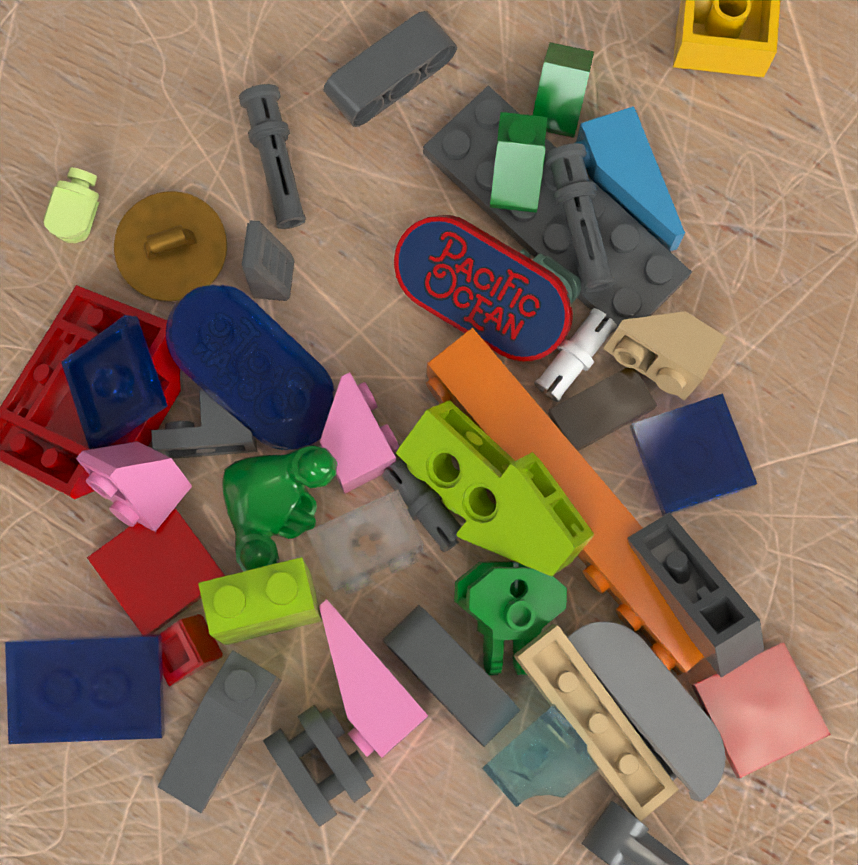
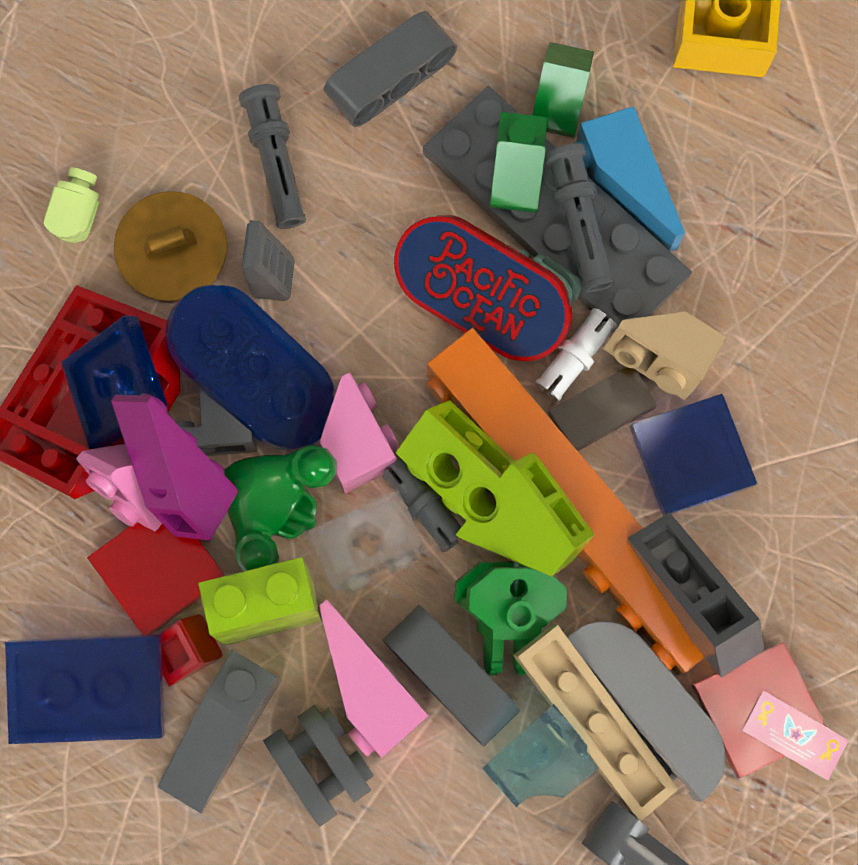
none -> magenta slope [111,394,238,540]
none -> bright pink sticker [742,691,849,780]

